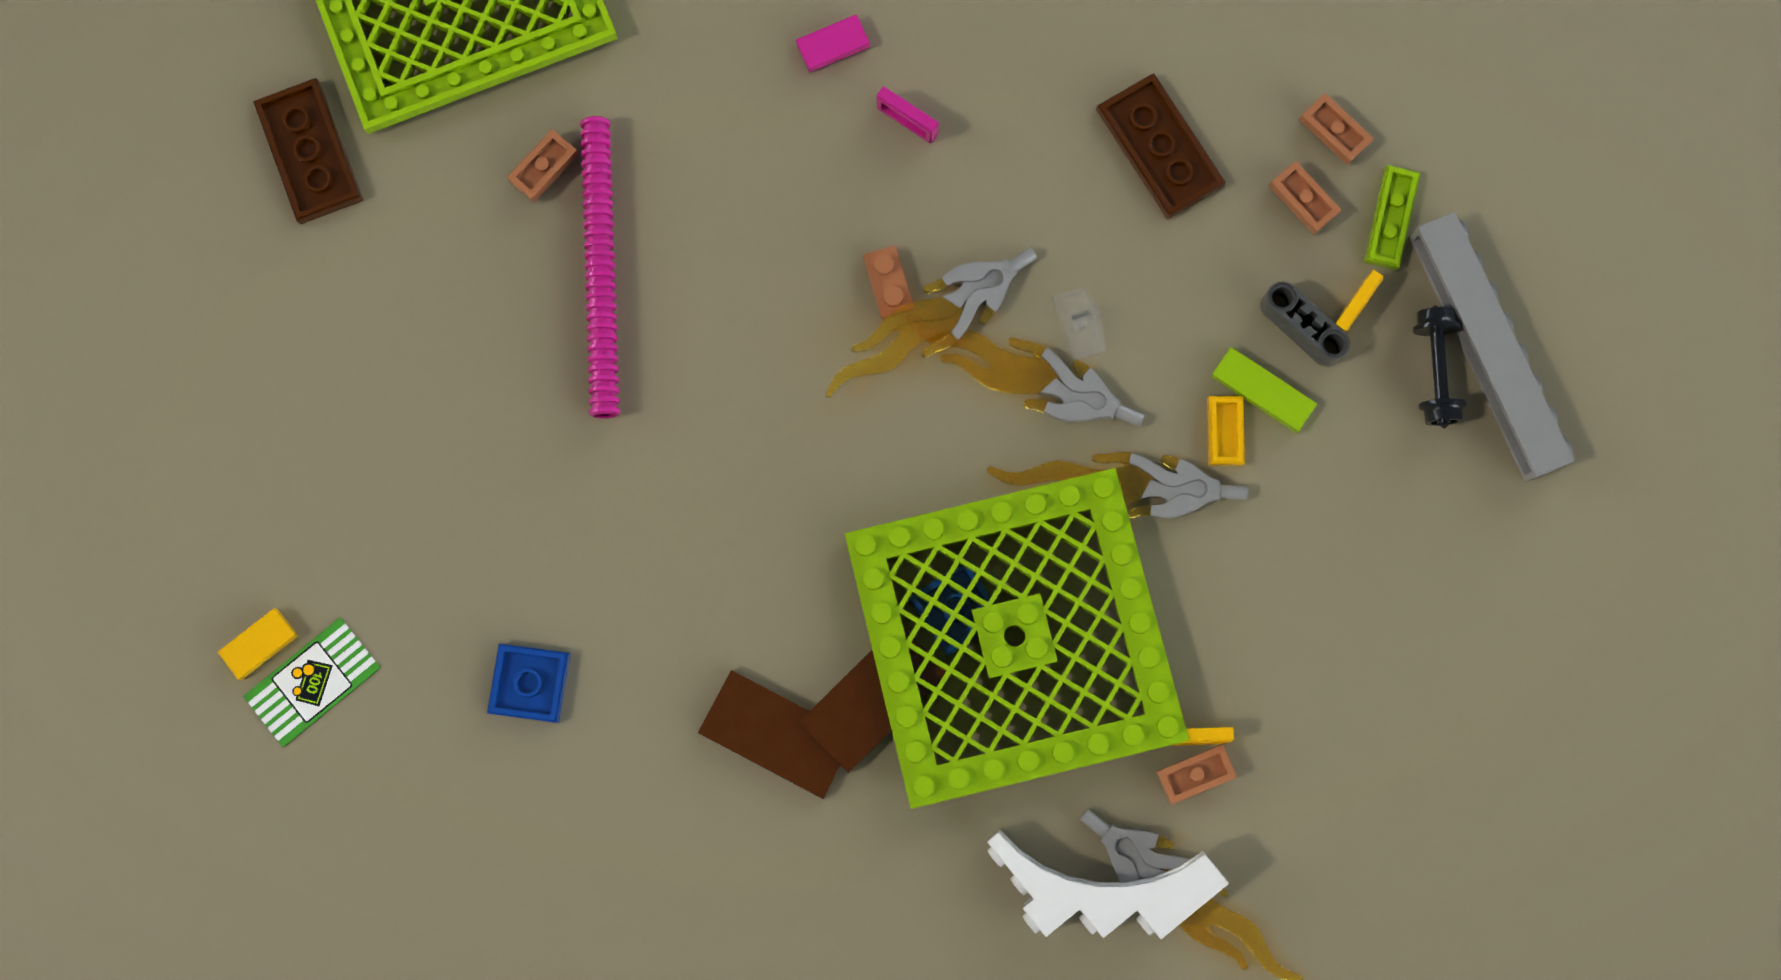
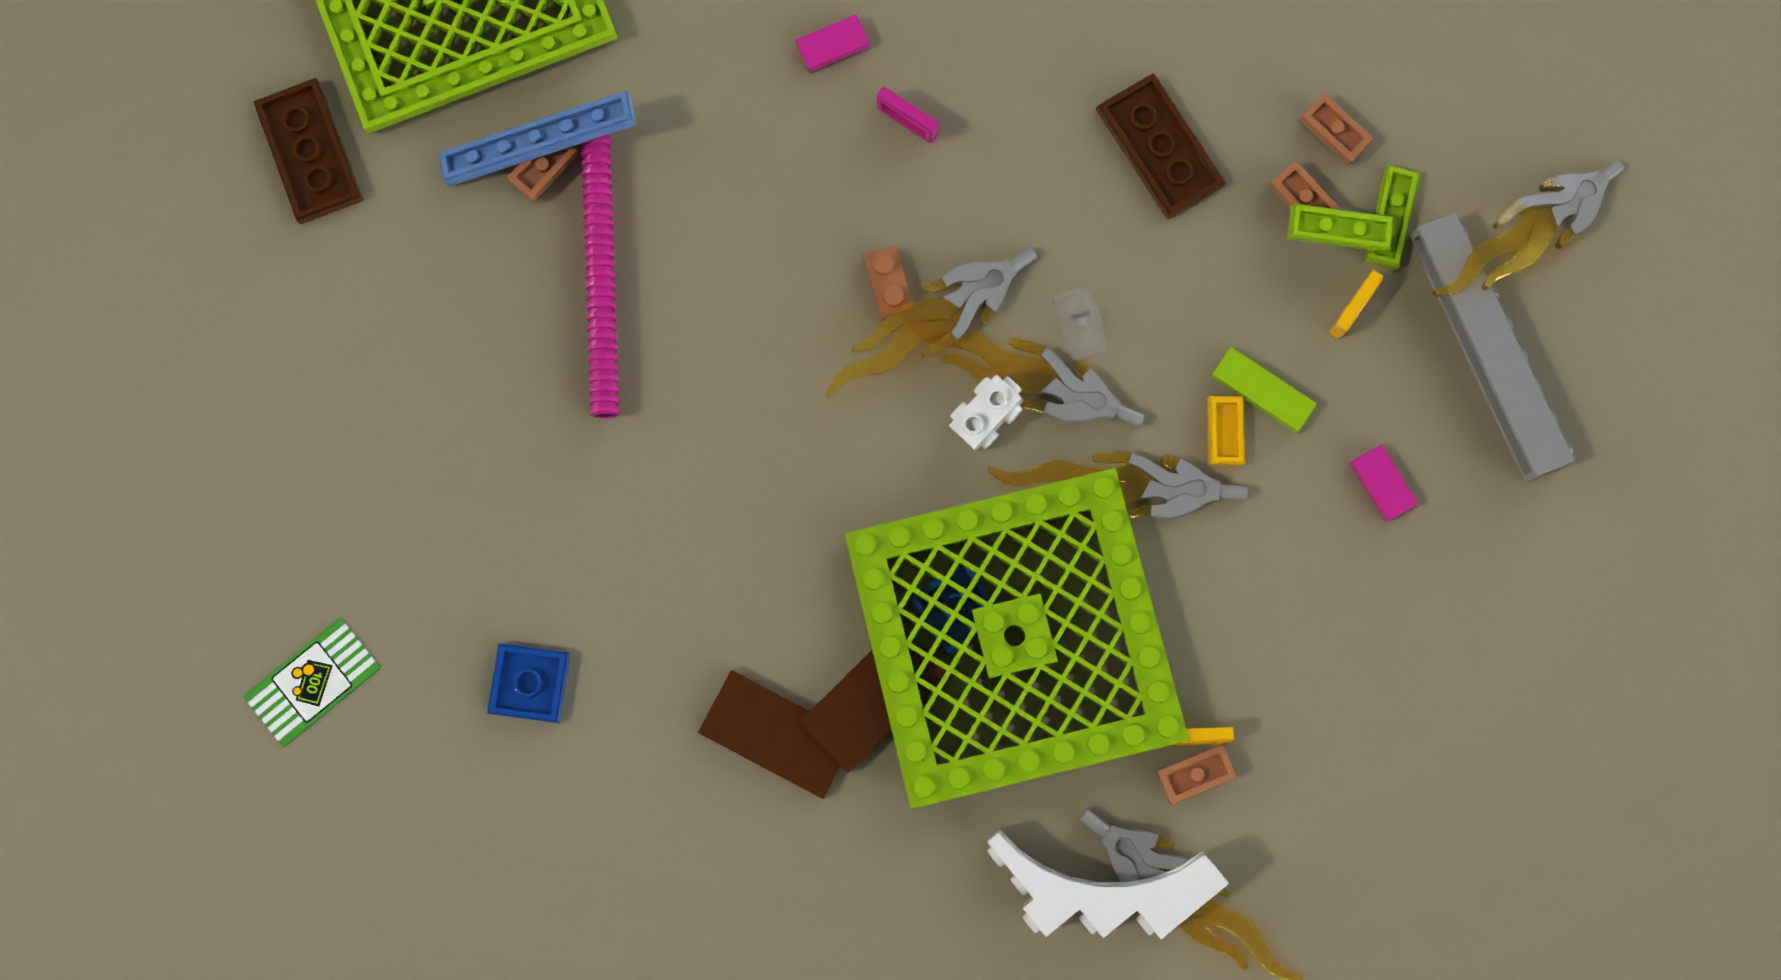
yellow tile [218,608,298,680] -> none
dark grey beam [1261,281,1350,366] -> none
black piece [1413,305,1467,429] -> none
none -> medium blue tile [439,91,637,186]
none -> white brick [949,374,1023,451]
none -> lime tile [1287,203,1394,253]
none -> dark pink tile [1349,444,1418,522]
none -> clear yellow piece [1433,161,1624,297]

